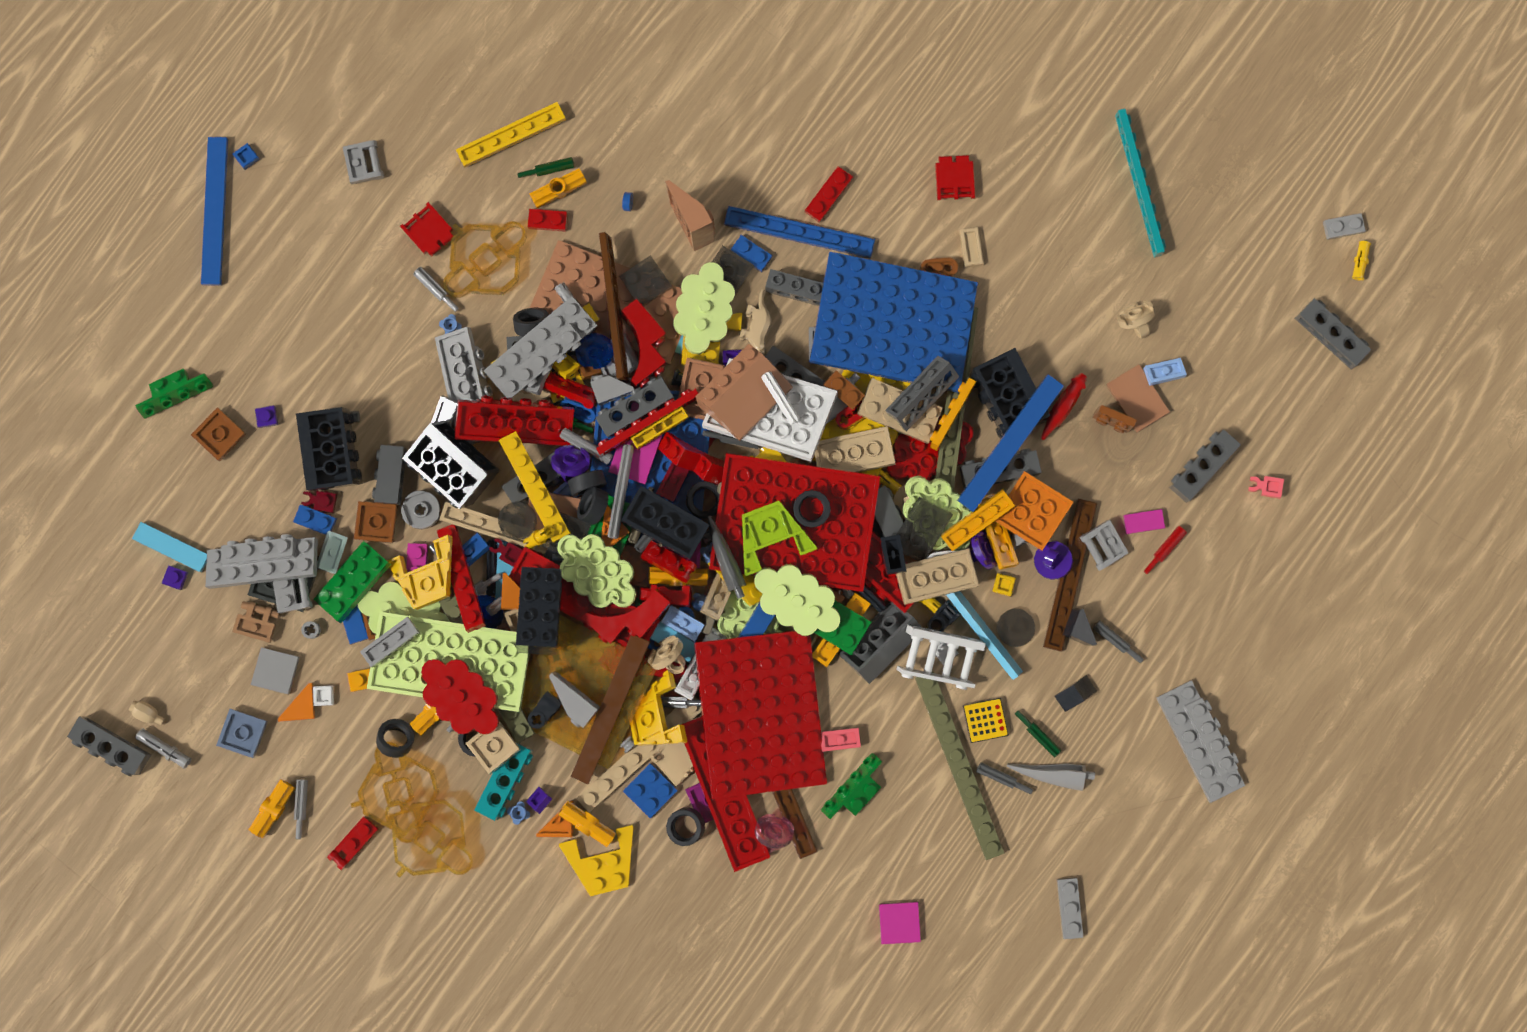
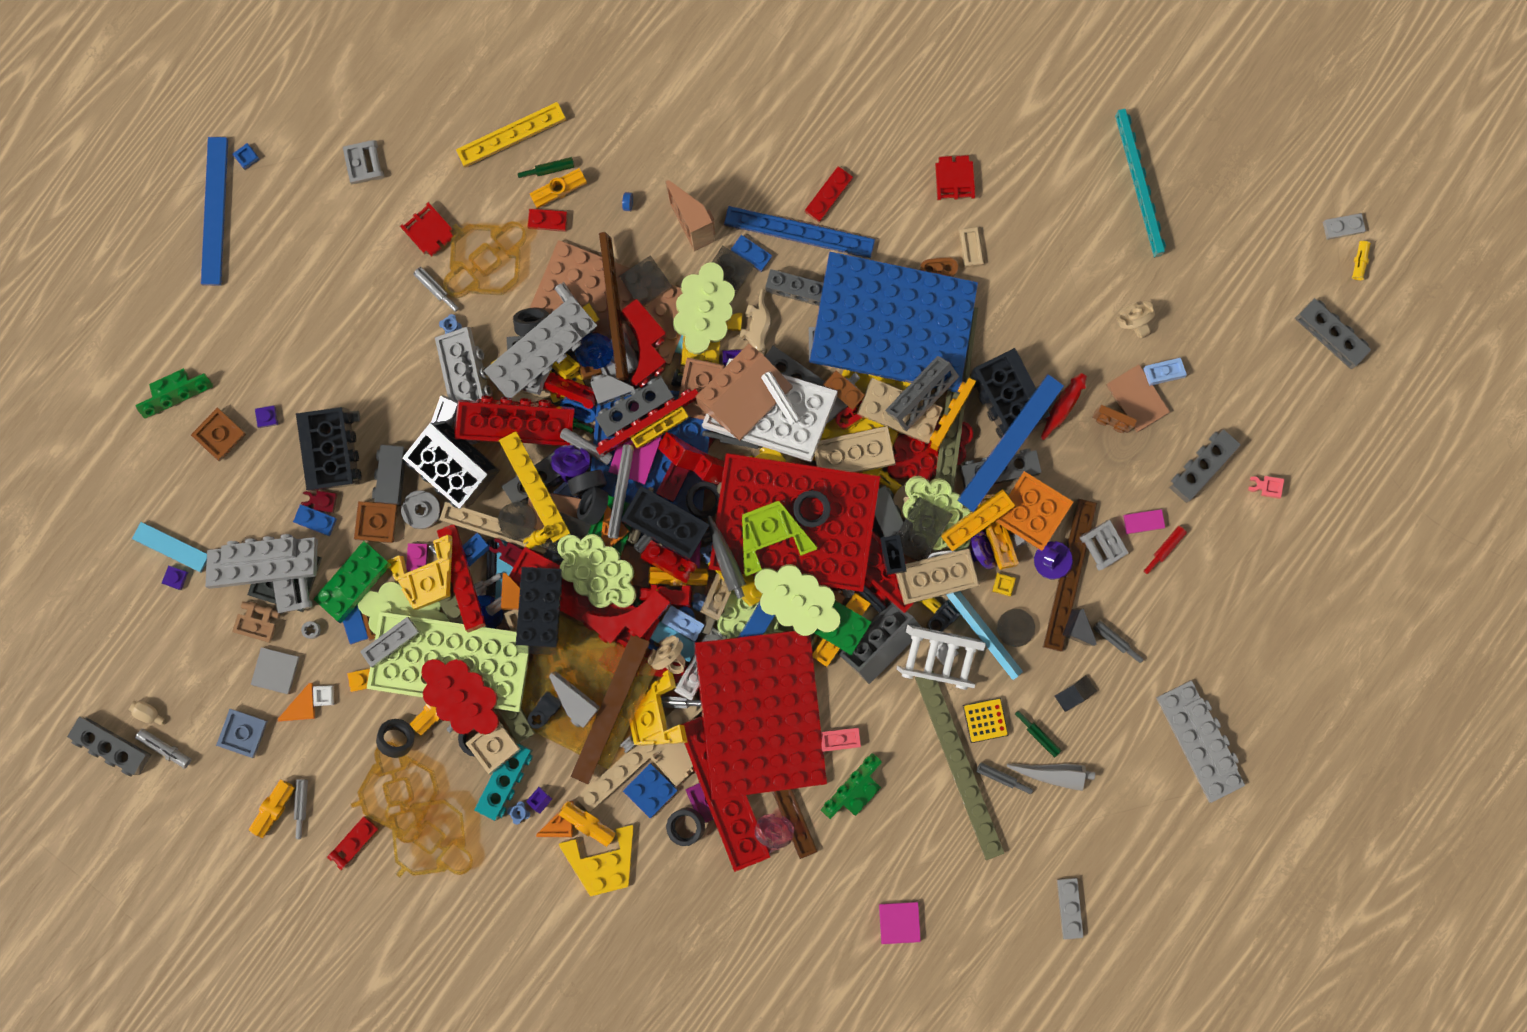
light aqua plate [317,531,348,574] -> none

